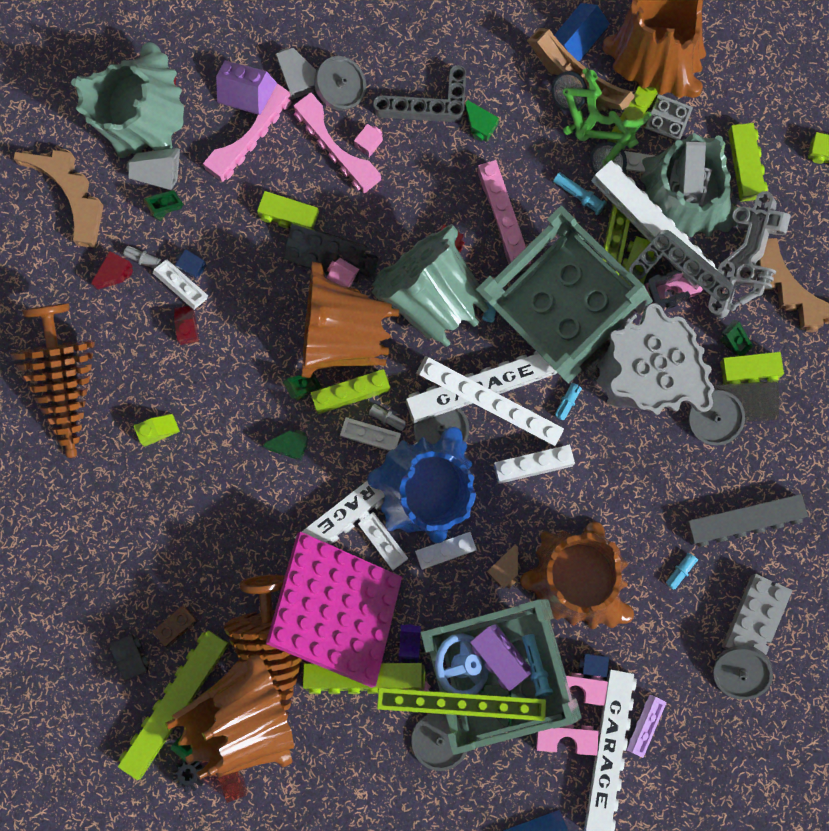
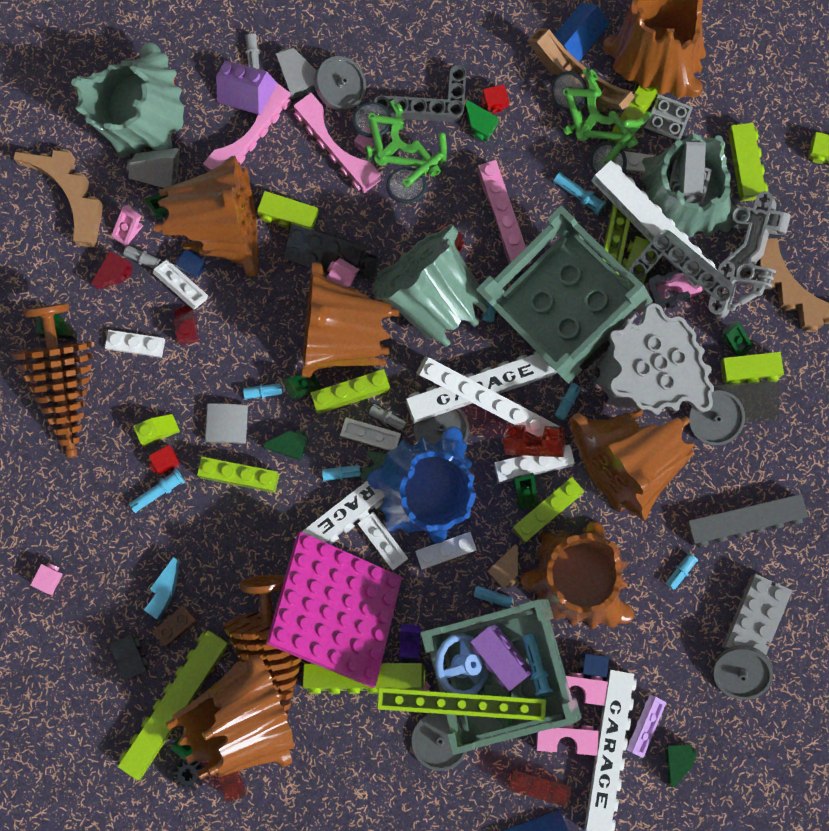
none -> bright pink brick [30,563,63,595]
none -> dark green slope [35,314,78,340]
none -> white plate [105,330,165,358]
none -> bright pink slope [112,205,143,247]
none -> medium azure pin [129,468,185,513]
none -> medium azure slope [144,557,179,620]
none -> red brick [149,445,181,475]
none -> dark orange piece [154,156,259,278]
none -> lime brick [197,457,279,493]
none -> light grey slope [205,404,248,444]
none -> medium azure axle [243,383,282,400]
none -> light grey axle [245,33,260,69]
none -> medium azure axle [322,465,361,481]
none -> piece [352,100,447,204]
none -> dark green slope [360,451,386,483]
none -> medium azure axle [474,586,513,609]
none -> red brick [480,84,509,113]
none -> clear red arch [503,424,566,457]
none -> clear red arch [507,769,572,807]
none -> dark green slope [512,473,538,510]
none -> lime brick [512,477,585,544]
none -> dark orange piece [569,409,695,521]
none -> dark green slope [665,744,696,787]

